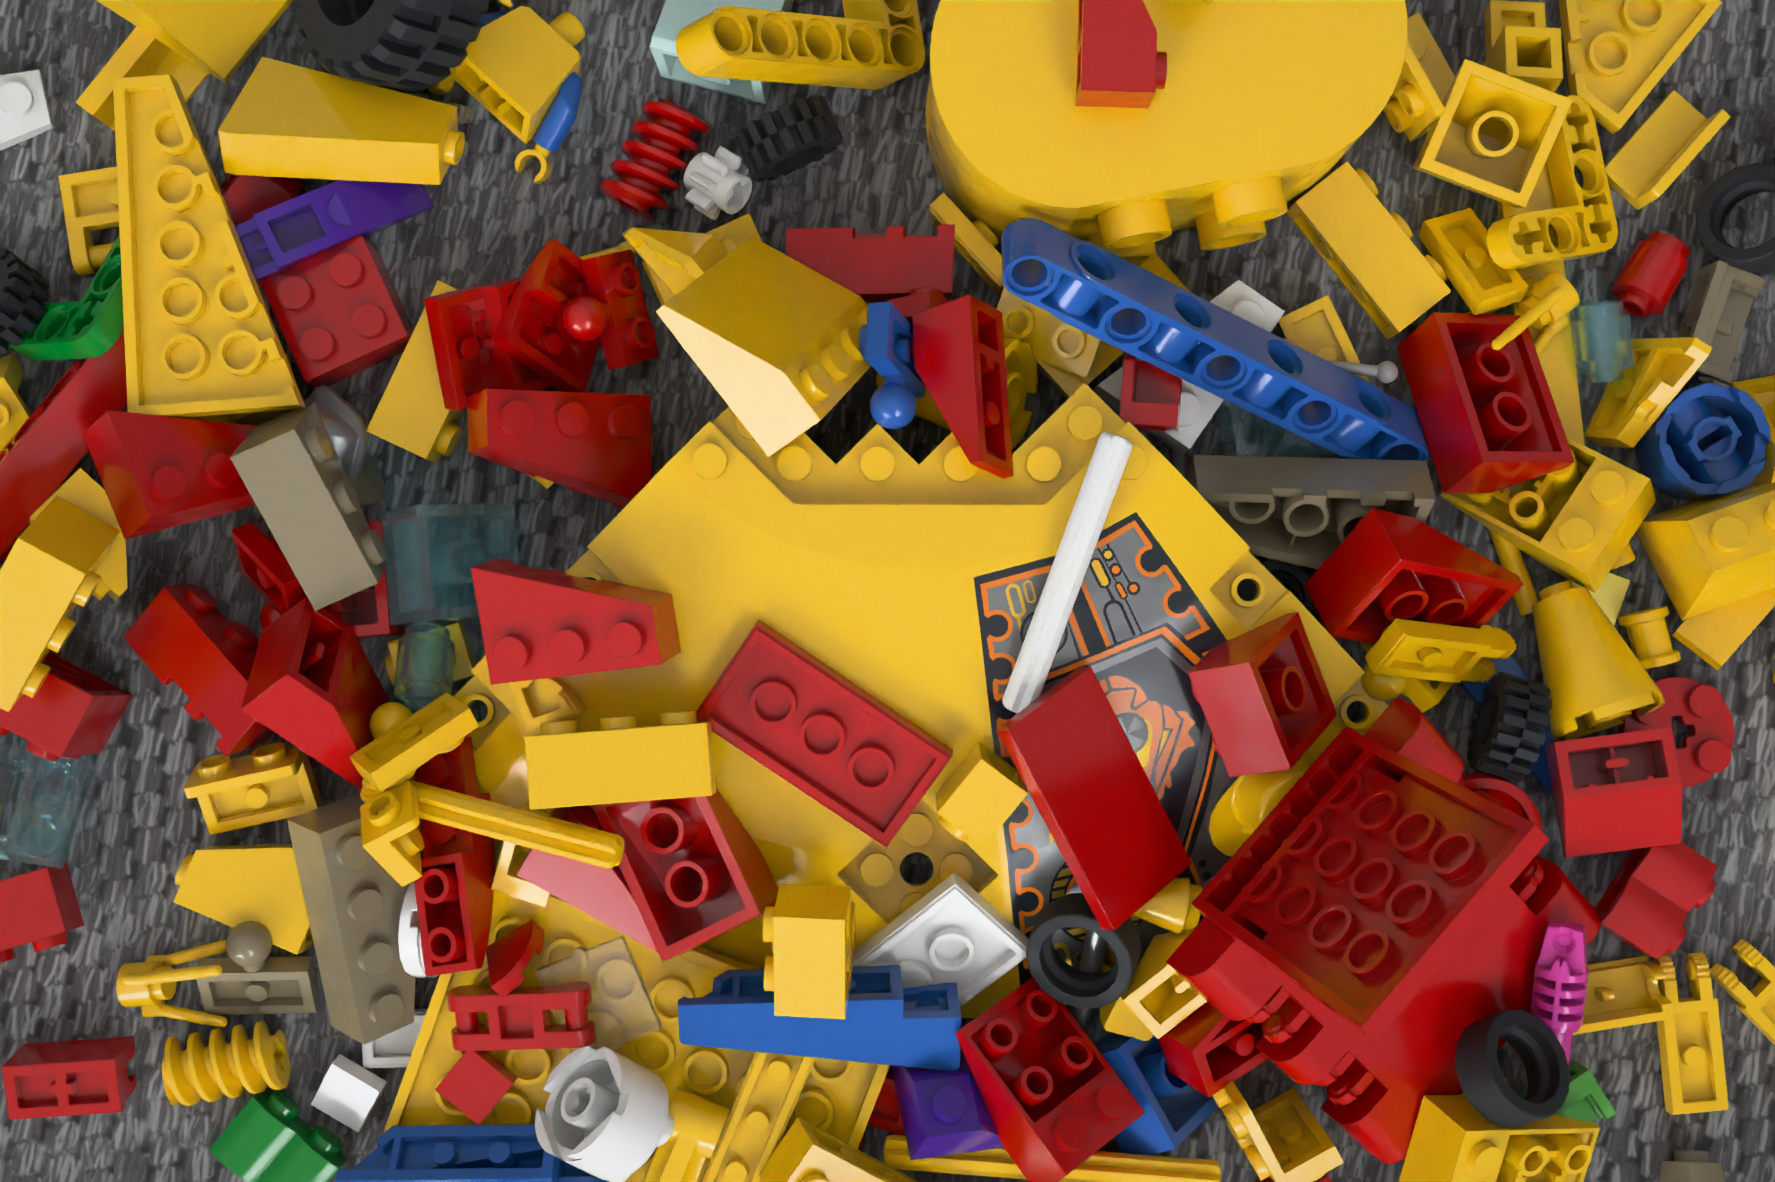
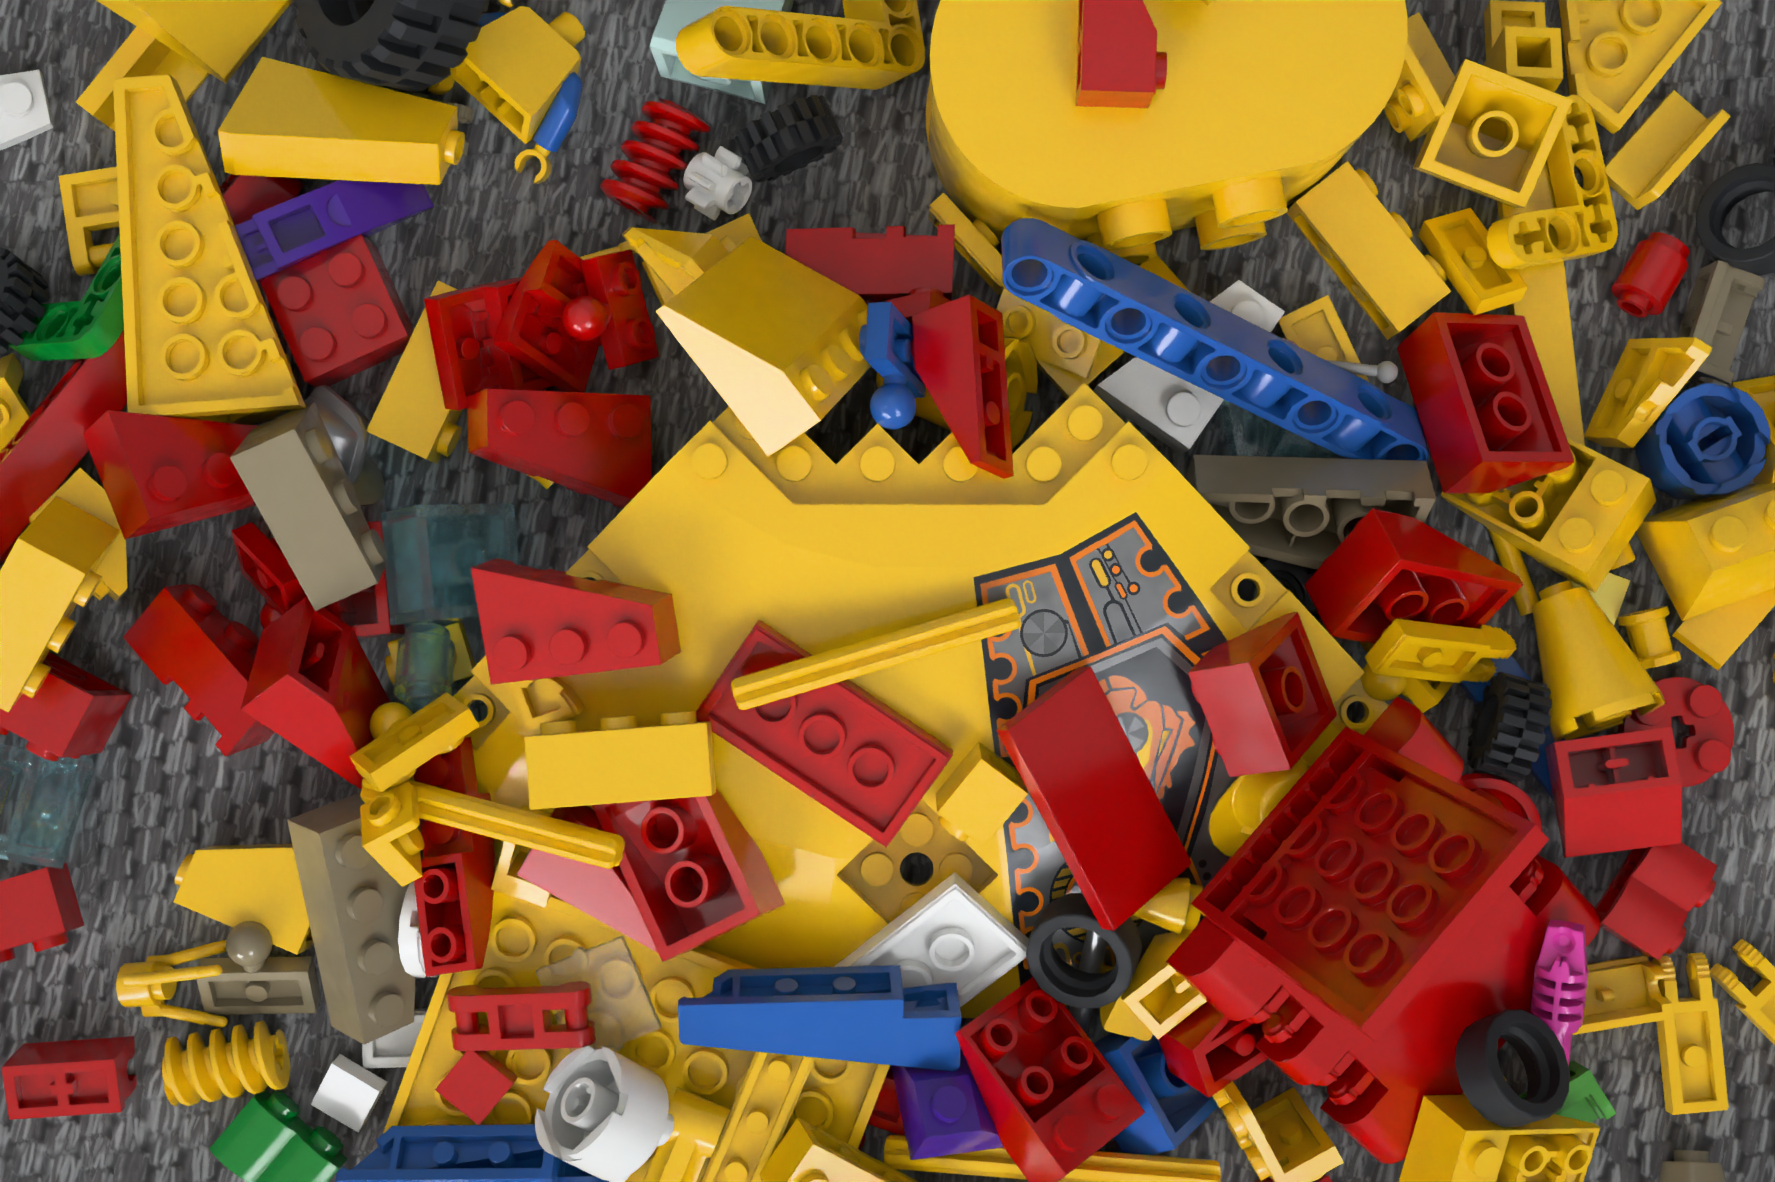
yellow bracket [183,742,322,835] -> none
red tile [486,919,544,998] -> none
yellow brick [763,883,855,1019] -> none
white axle [1002,432,1133,713] -> none
red panel [1119,355,1182,432] -> none
yellow plant [1467,271,1580,356] -> none
clear light blue brick [1572,300,1634,383] -> none
none -> yellow axle [731,598,1020,710]

